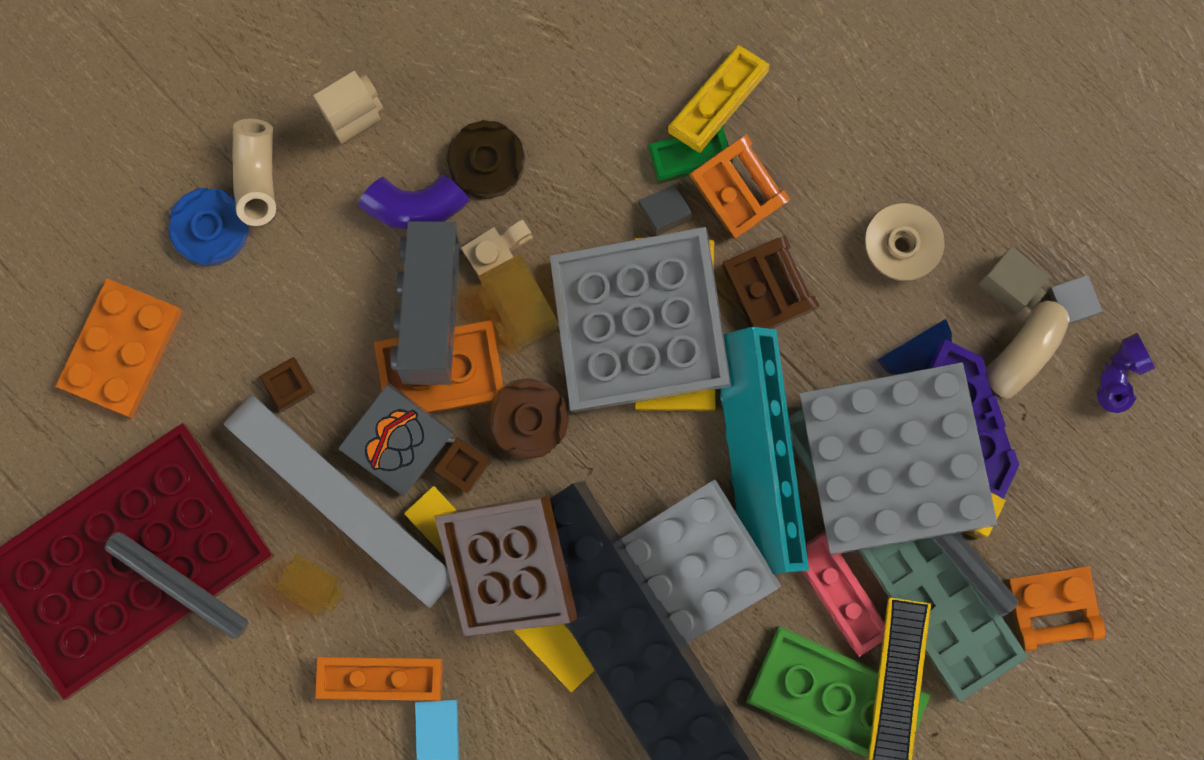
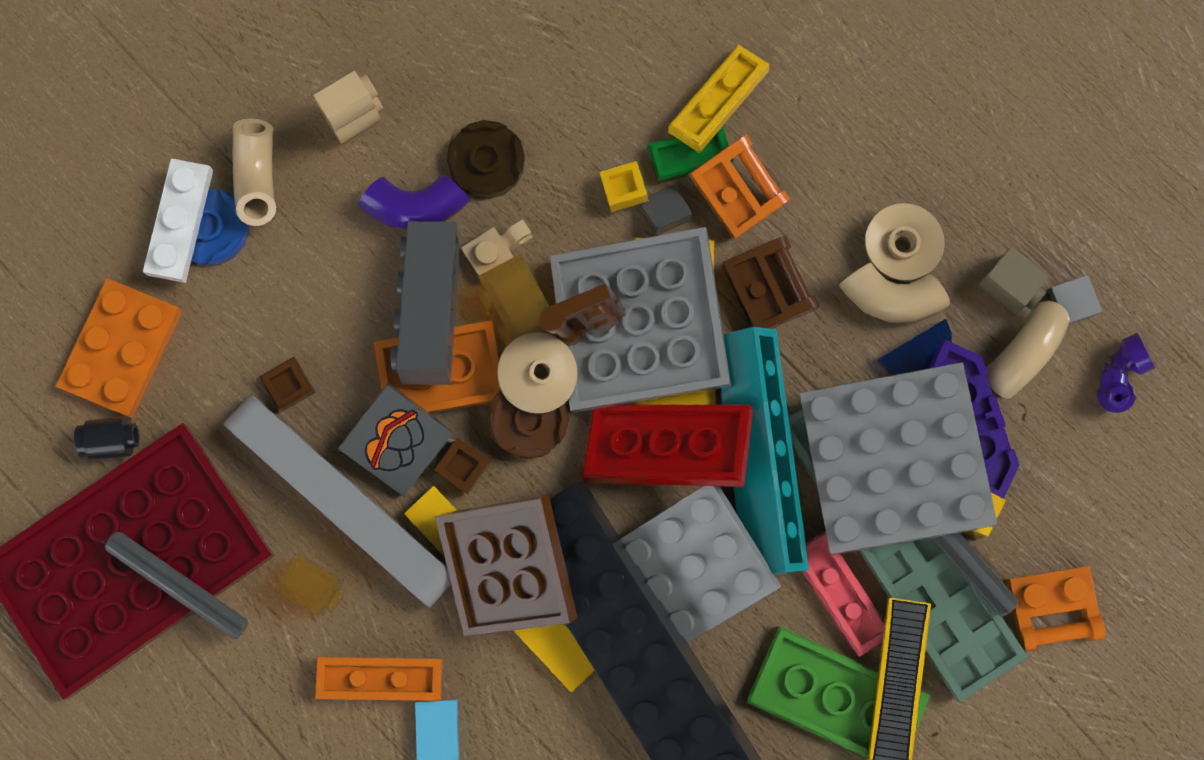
none -> black brick [74,416,140,460]
none -> white plate [143,158,213,283]
none -> tan dish [497,332,577,414]
none -> reddish brown plate [539,284,626,346]
none -> red tile [582,404,753,487]
none -> yellow plate [599,161,649,213]
none -> tan cylinder [839,263,950,323]

